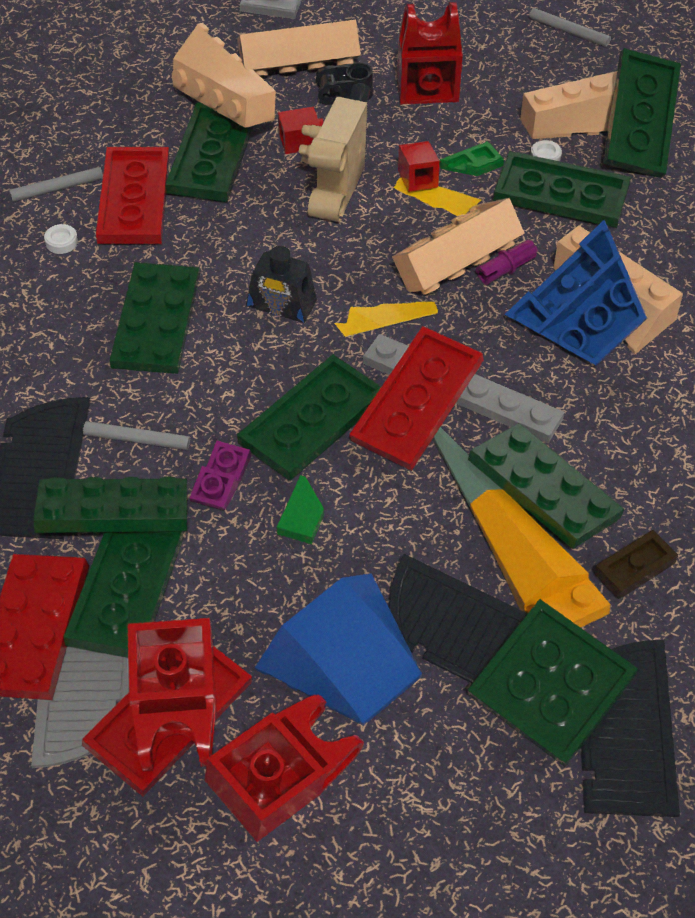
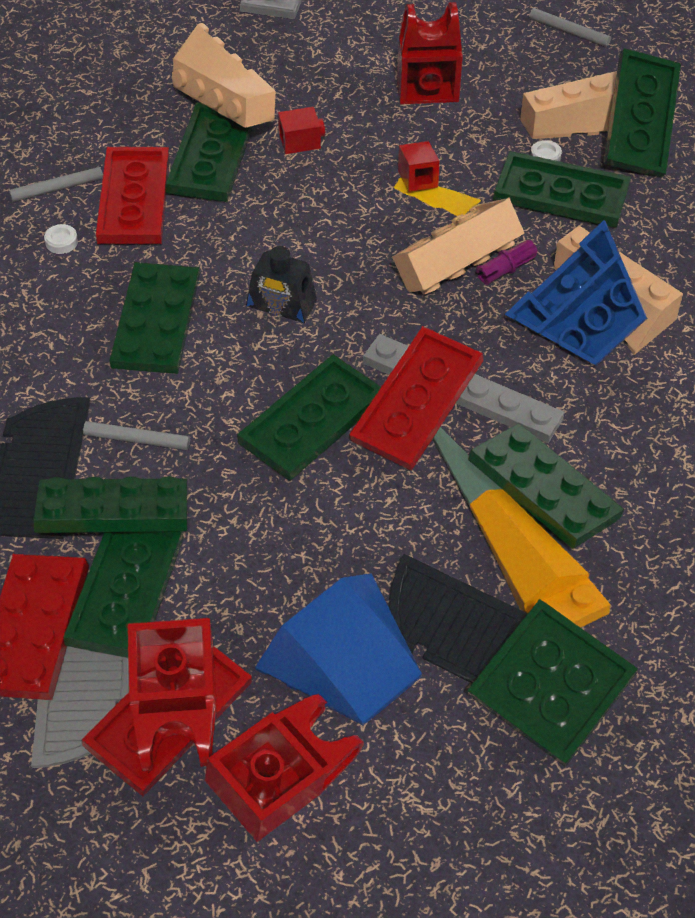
magenta slope [189,441,252,511] -> none
light nougat wedge [237,20,361,77] -> none
green tile [277,475,324,544] -> none
tan piece [299,83,371,223] -> none
black piece [316,62,373,105] -> none
yellow sticker [334,302,438,337] -> none
green tile [439,141,504,176] -> none
black piece [581,640,680,817] -> none
dark brown plate [594,530,678,599] -> none

